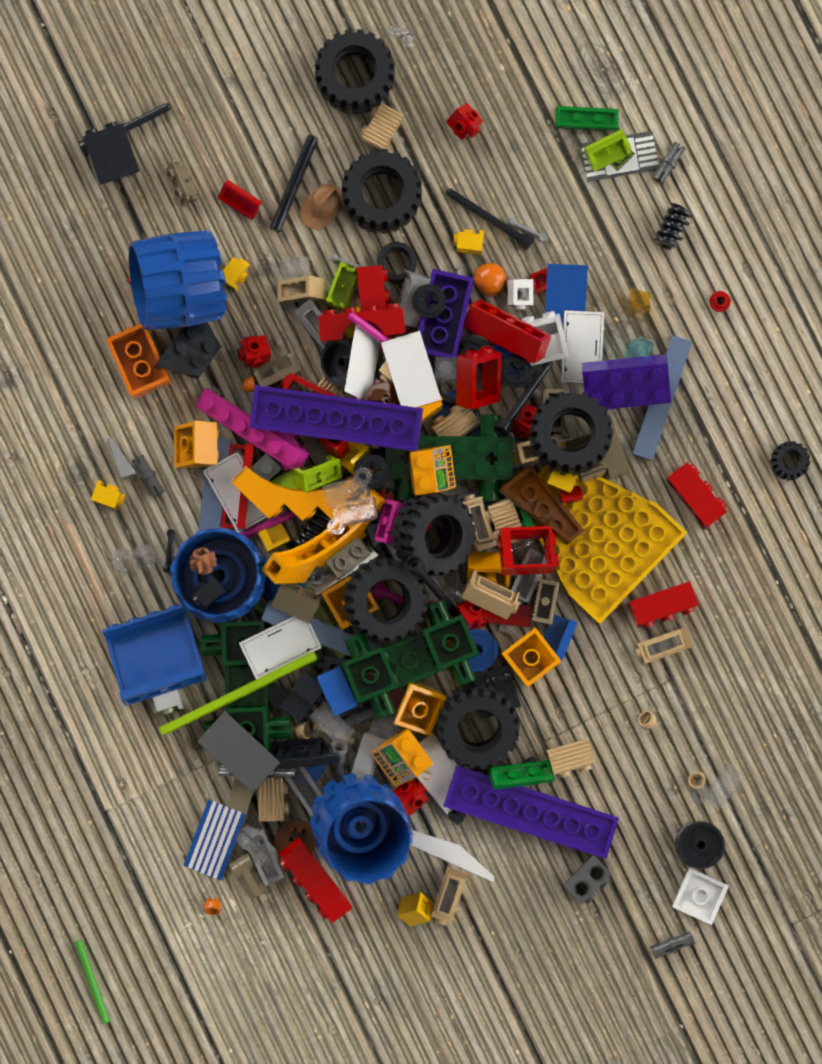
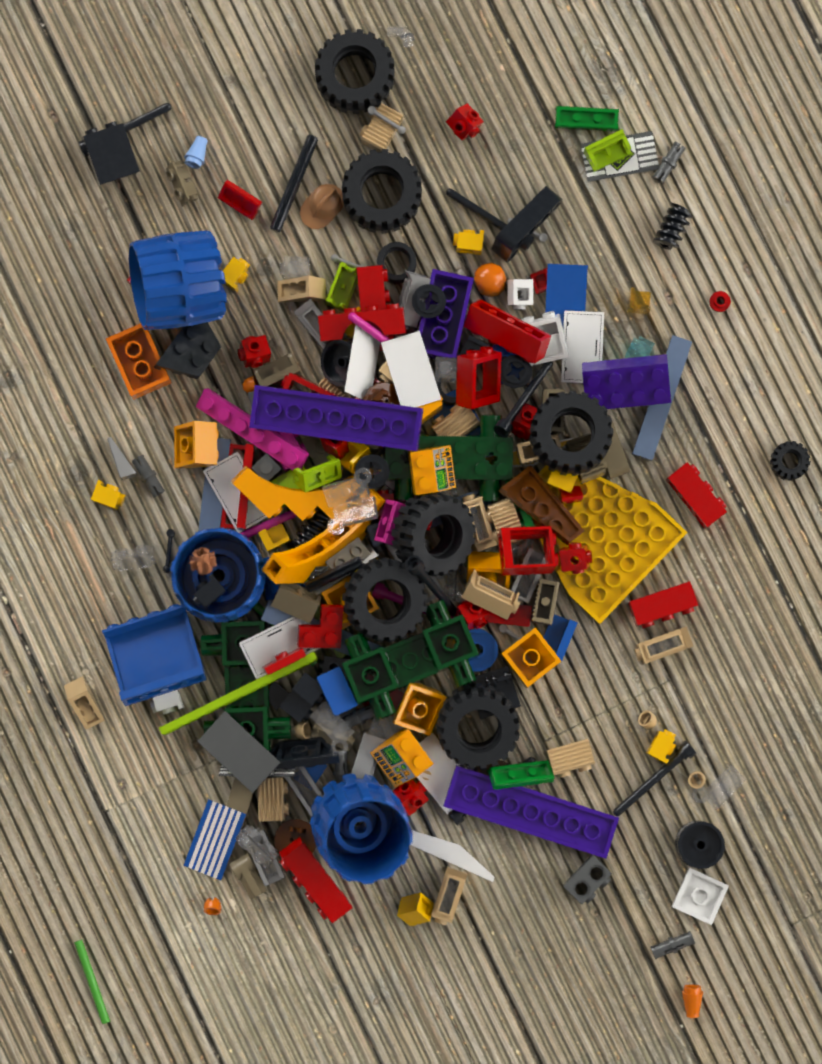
none -> tan arch [64,676,105,730]
none -> light blue cone [184,136,208,169]
none -> red plate [262,648,306,675]
none -> red plate [297,604,344,648]
none -> black axle [305,556,363,592]
none -> light grey hinge [368,106,406,134]
none -> black beam [491,186,563,263]
none -> red brick [559,542,592,574]
none -> black piece [613,740,697,816]
none -> yellow brick [646,729,676,764]
none -> orange cone [682,984,703,1018]

